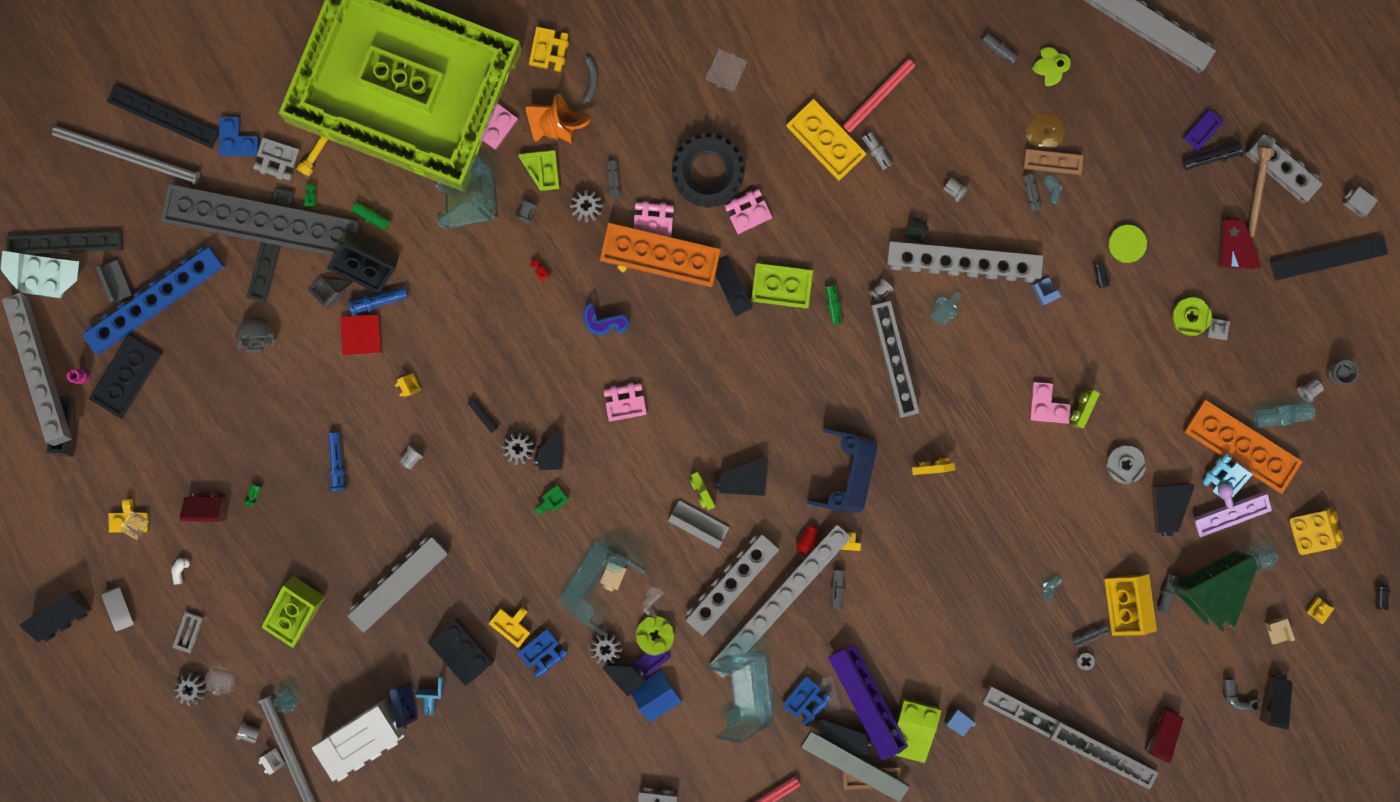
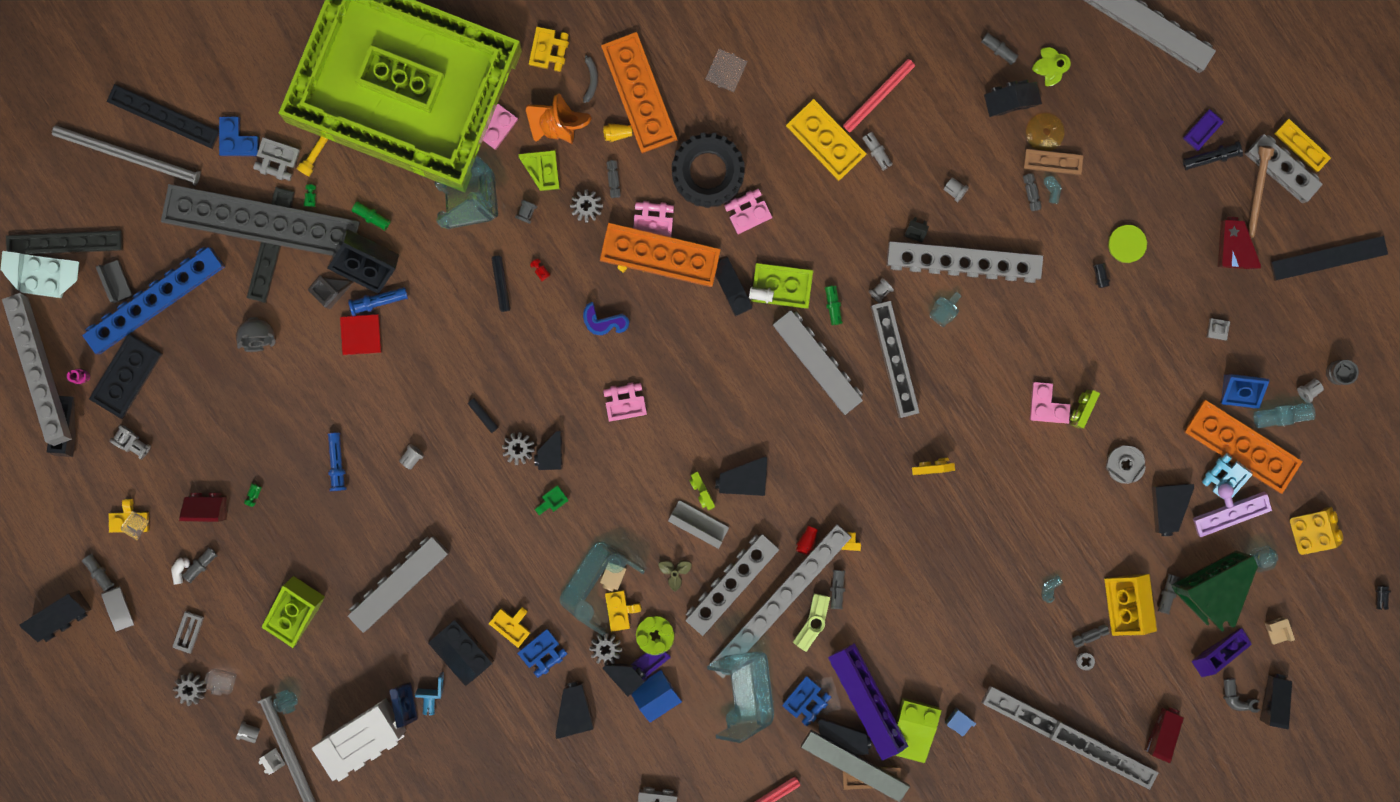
yellow tile [395,373,421,397] -> none
clear bracket [642,587,665,617] -> none
dark blue windscreen [806,428,877,514] -> none
medium blue panel [1031,278,1061,306] -> none
lime plate [1172,297,1212,336] -> none
yellow tile [1306,597,1334,624] -> none
light grey brick [1343,187,1378,217] -> none
none -> dark grey pin [82,554,115,592]
none -> light grey connector [109,424,151,460]
none -> dark grey pin [182,547,218,583]
none -> black axle [491,255,510,312]
none -> black slope [555,681,594,739]
none -> orange plate [601,32,678,154]
none -> yellow cone [603,123,632,142]
none -> yellow plate [605,590,641,632]
none -> olive plant [658,561,692,592]
none -> white pin [749,287,774,303]
none -> light grey brick [772,311,863,415]
none -> yellowish green piece [793,593,830,652]
none -> black brick [984,80,1042,117]
none -> dark purple slope [1192,628,1252,678]
none -> blue slope [1221,374,1269,409]
none -> yellow plate [1274,119,1331,173]

